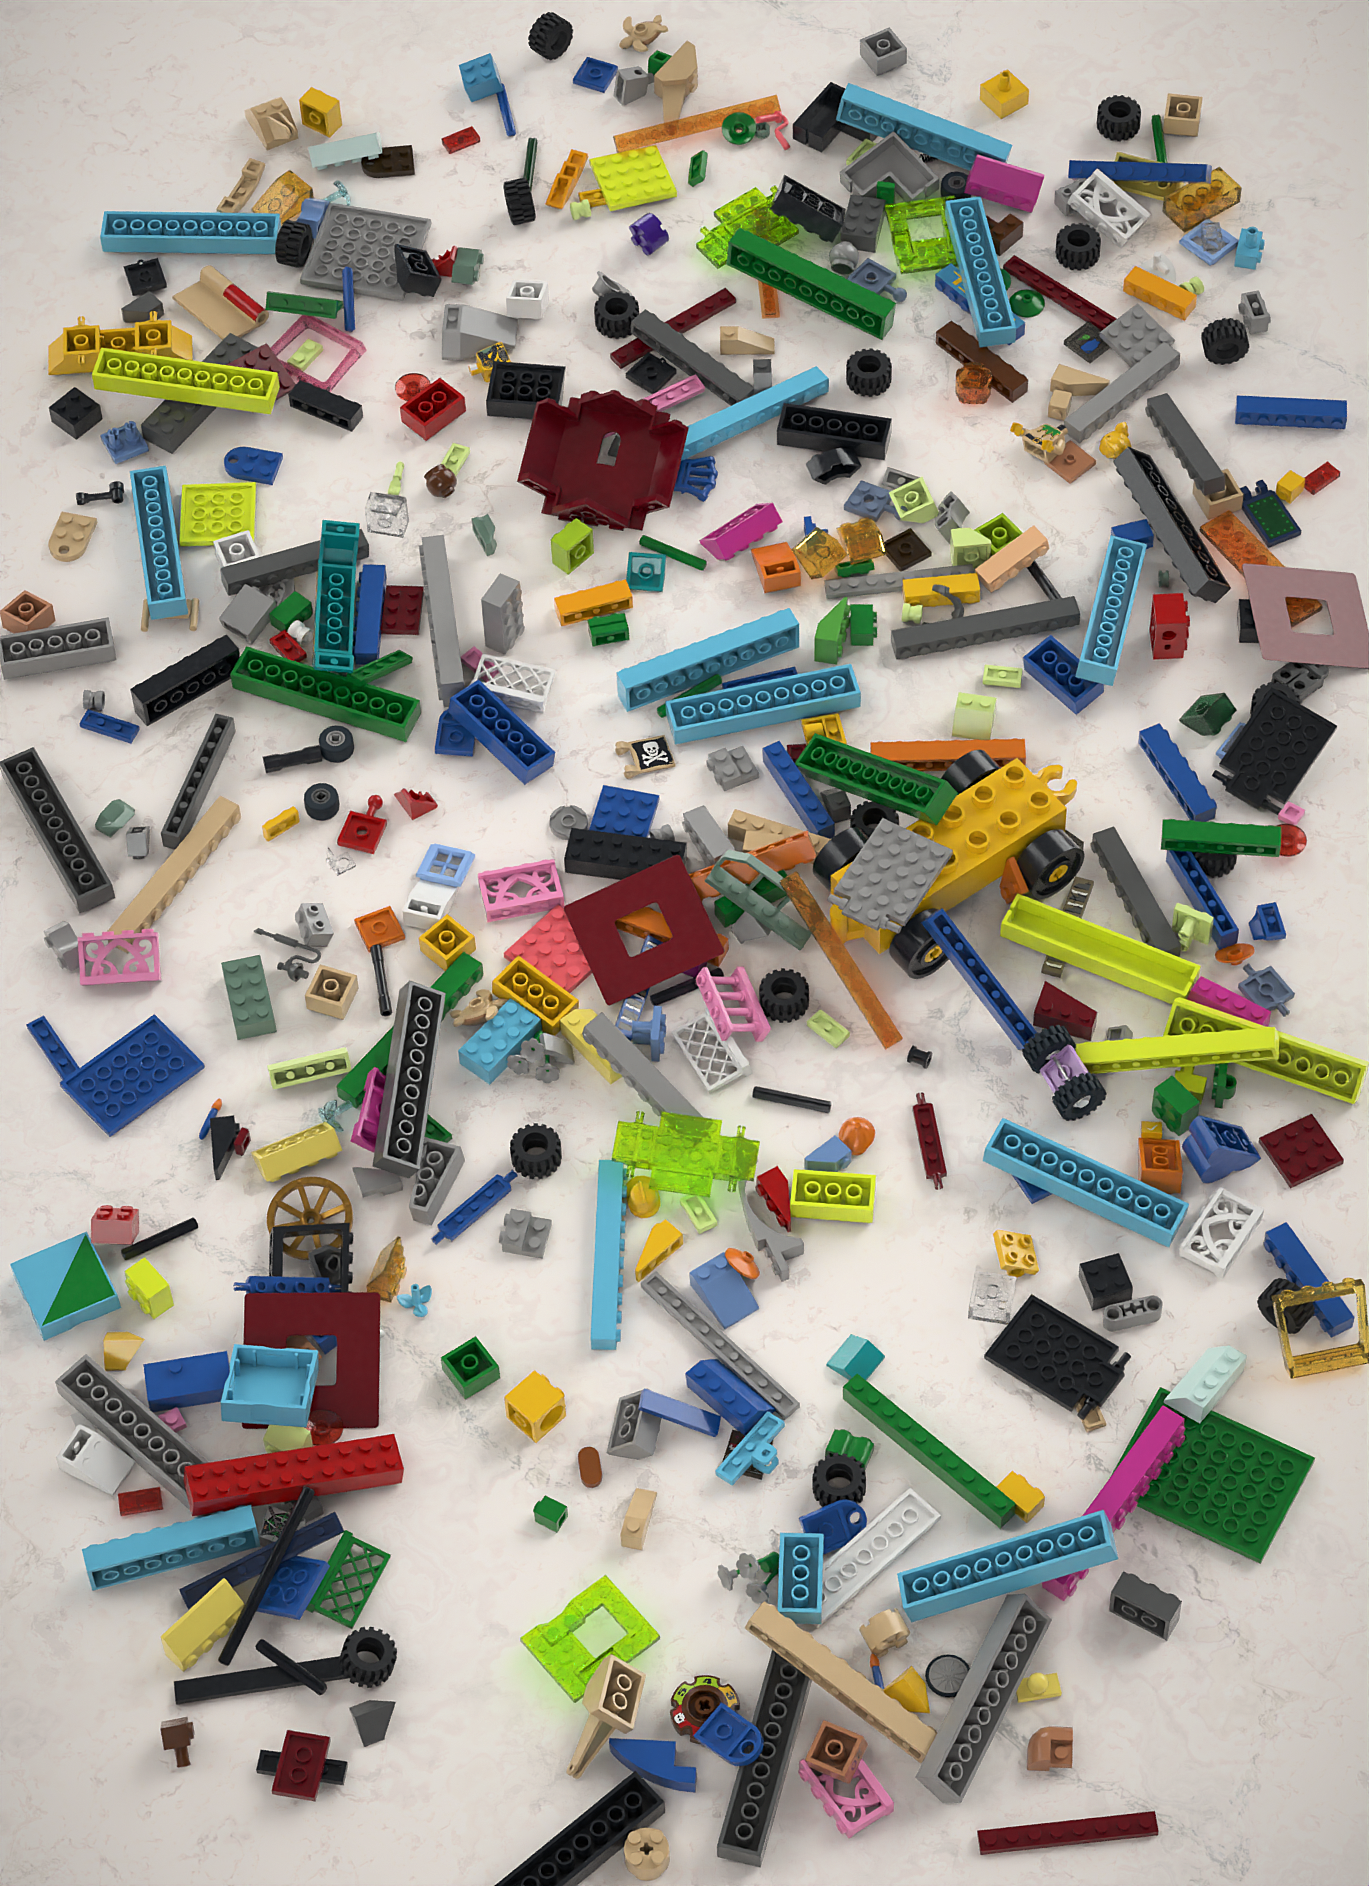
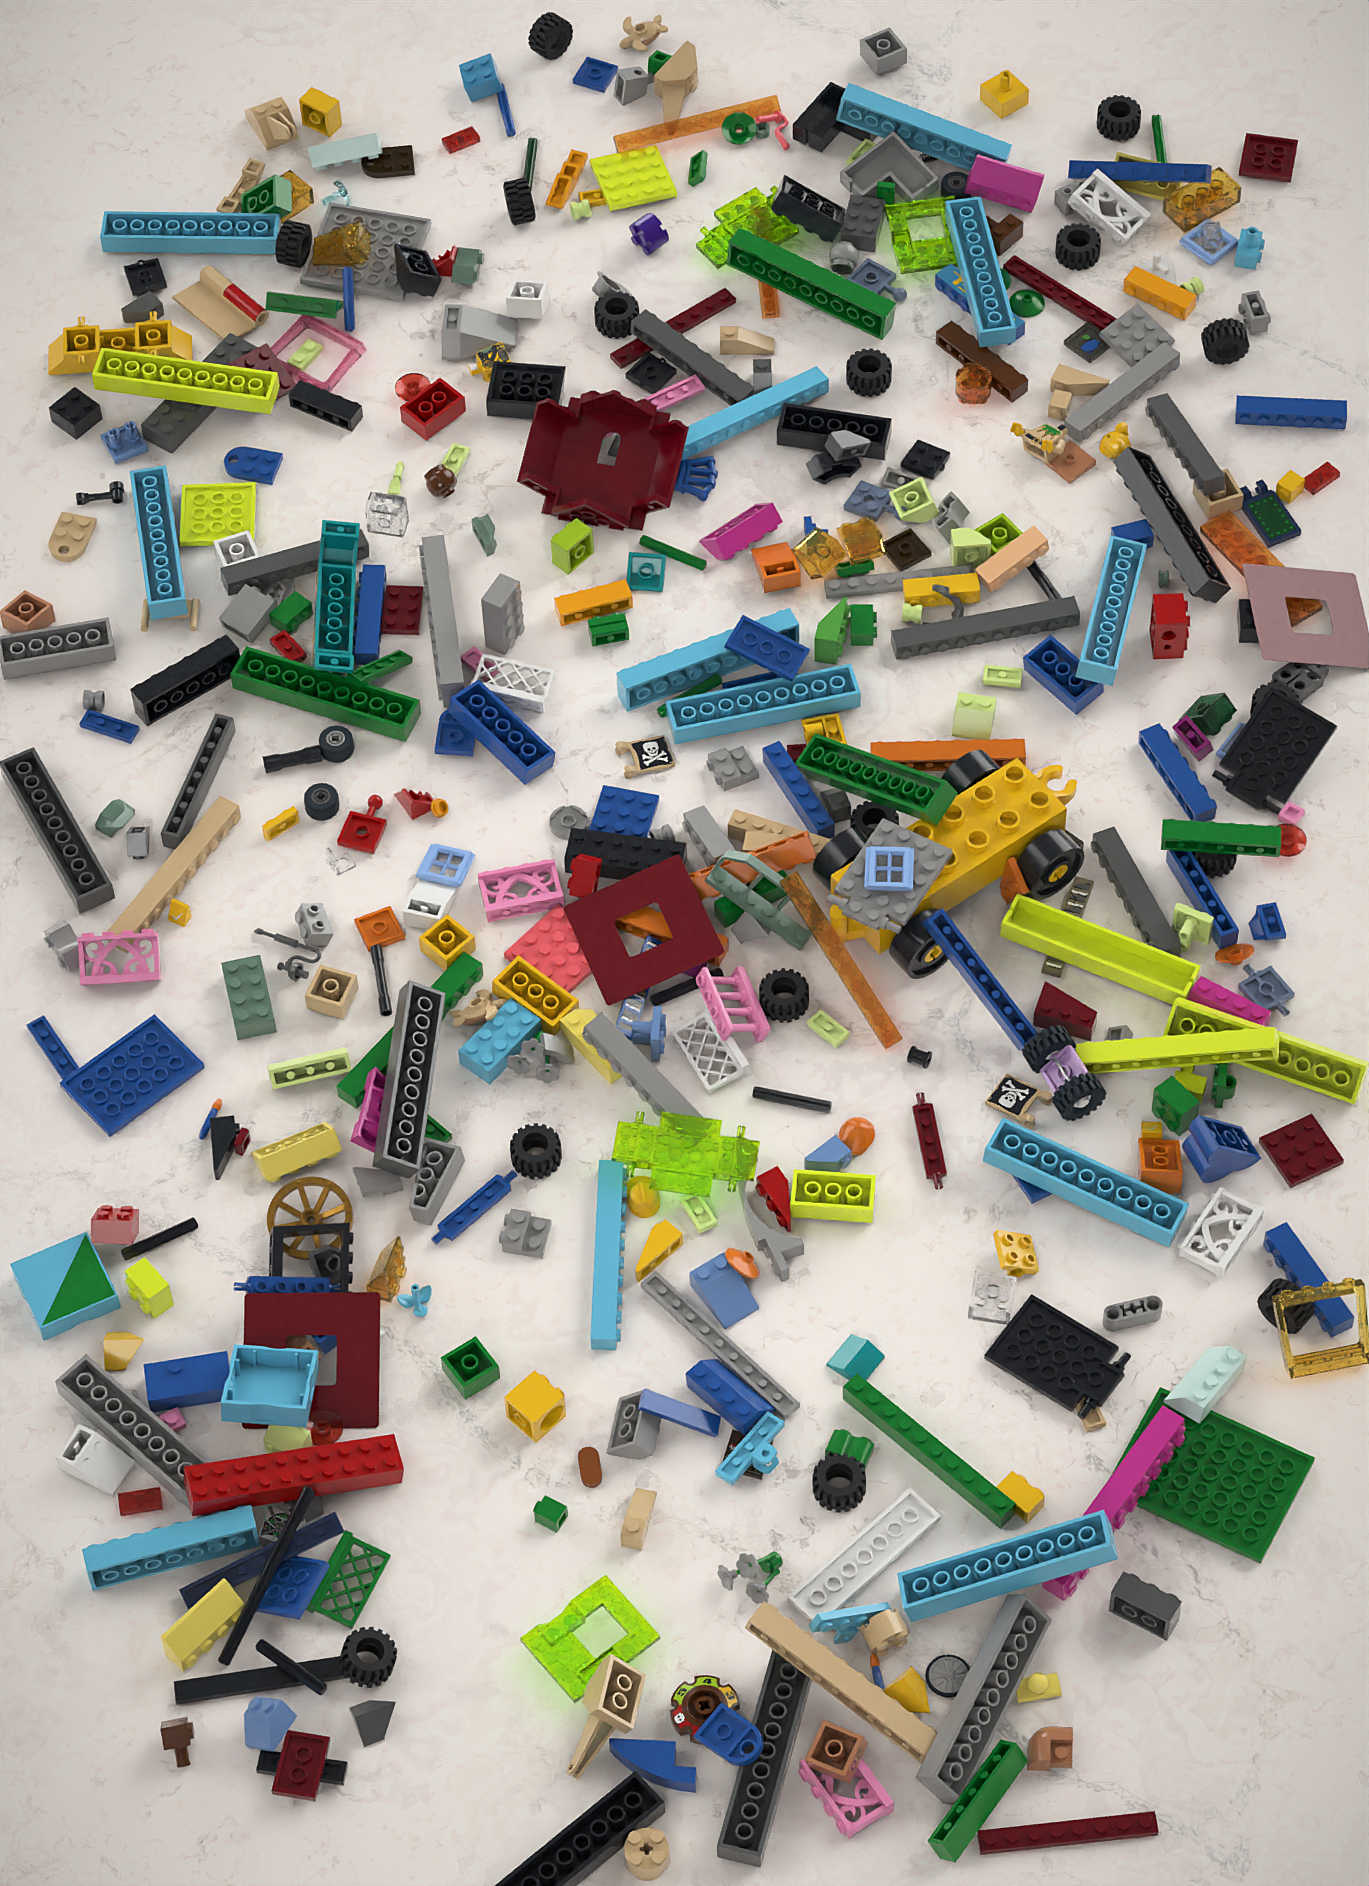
white wheel [287,620,314,646] -> none
medium blue brick [296,198,330,239] -> none
clear light blue plant [318,1100,352,1132] -> none
medium azure brick [777,1533,824,1624] -> none
blue plate [799,1500,867,1555] -> none
black brick [1078,1253,1133,1311] -> none
tan brick [1163,93,1203,137] -> none
none -> yellow slope [168,898,192,927]
none -> green slope [241,174,292,219]
none -> medium blue slope [244,1696,297,1752]
none -> clear yellow slope [312,220,370,266]
none -> light orange plate [431,798,449,818]
none -> red brick [567,854,603,898]
none -> blue plate [724,615,810,682]
none -> medium azure plate [809,1602,891,1644]
none -> dark grey slope [825,430,871,461]
none -> light blue piece [864,846,914,891]
none -> black plate [901,440,950,480]
none -> green brick [927,1739,1028,1863]
none -> flag [985,1074,1053,1129]
none -> magenta brick [1172,715,1214,762]
none -> dark red plate [1238,133,1298,183]

